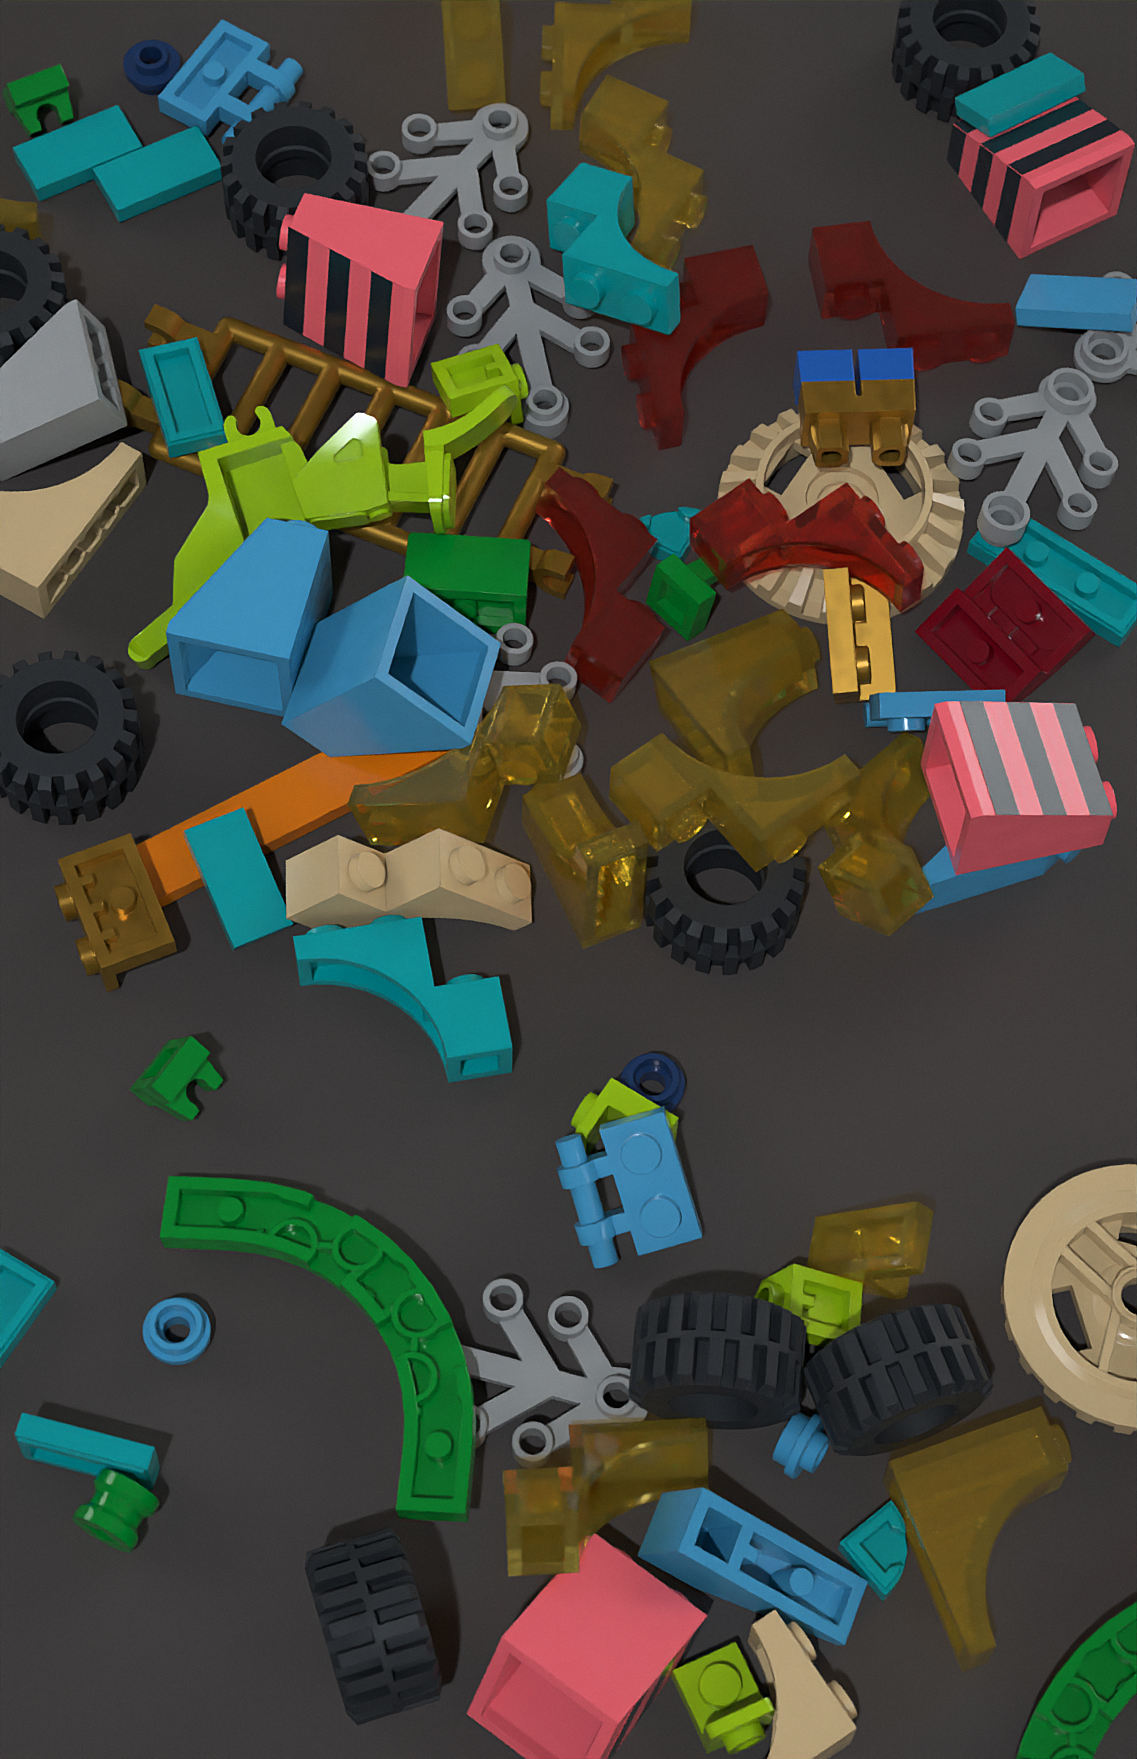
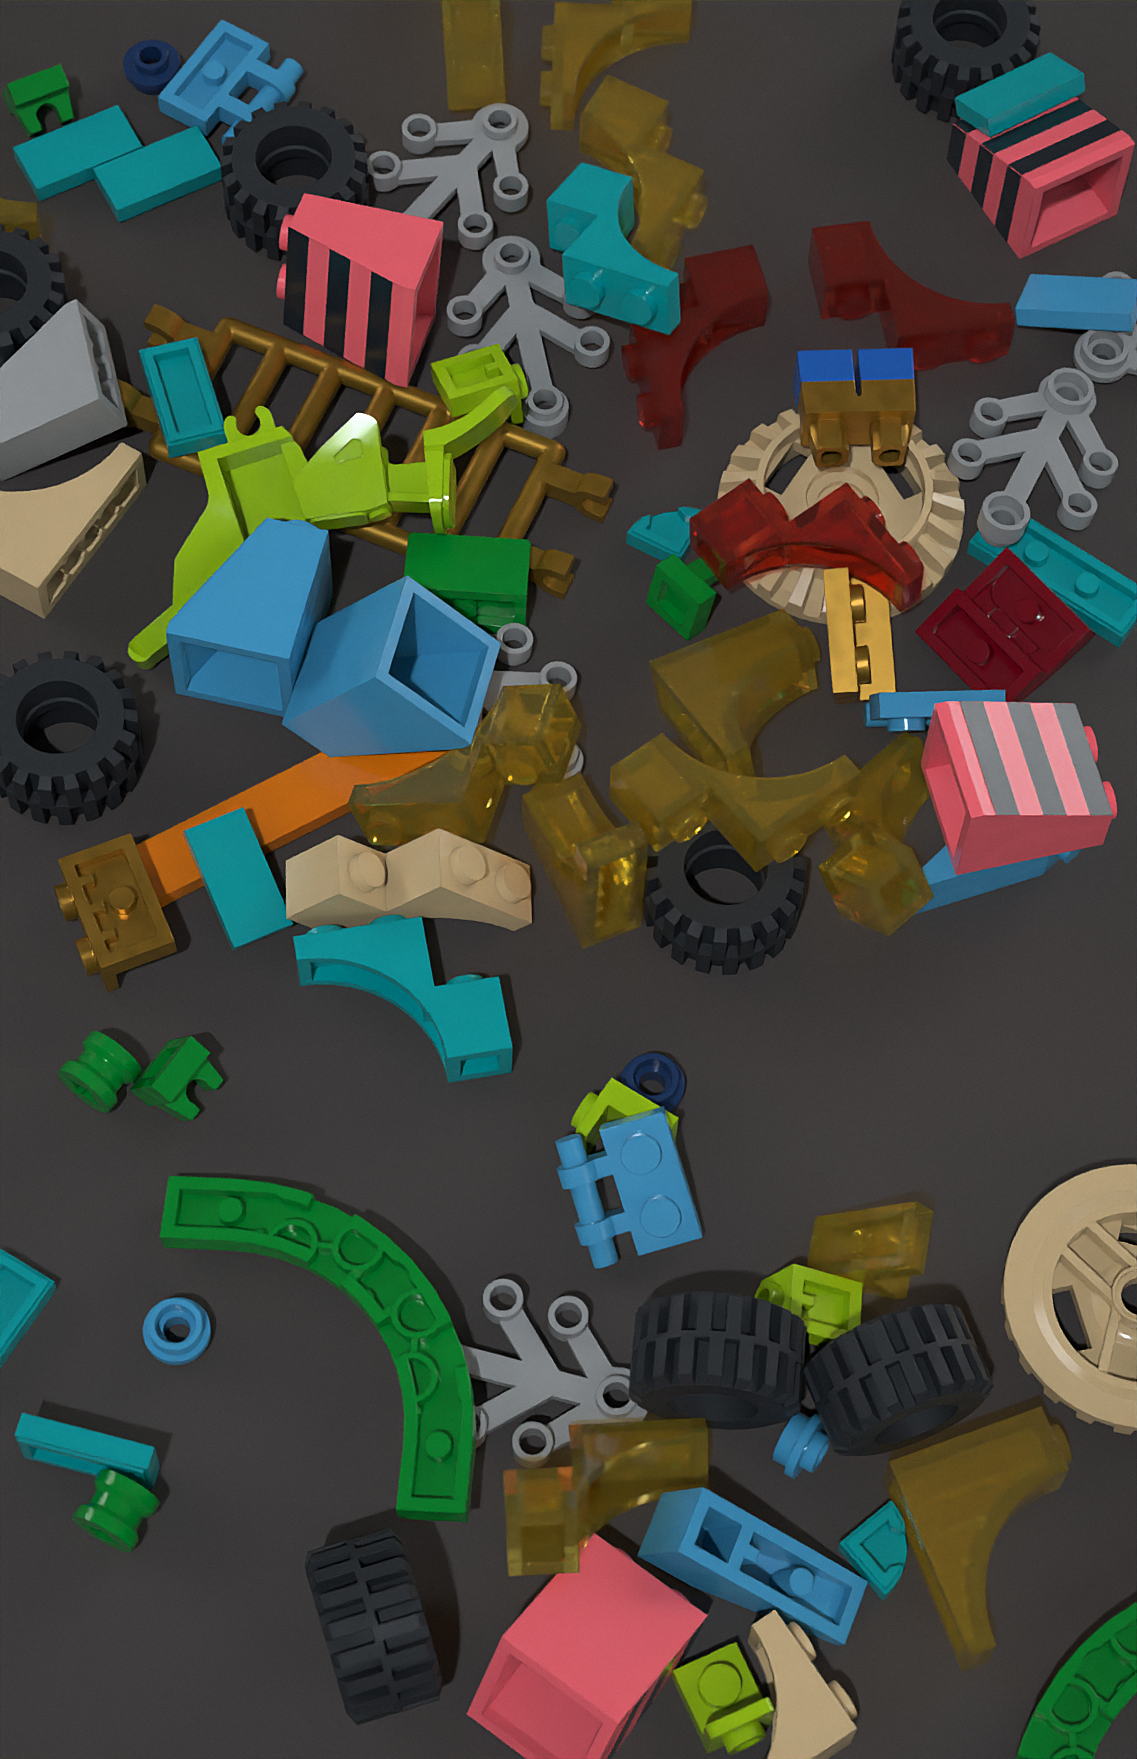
clear red arch [534,467,665,704] -> none
none -> green wheel [58,1031,142,1113]

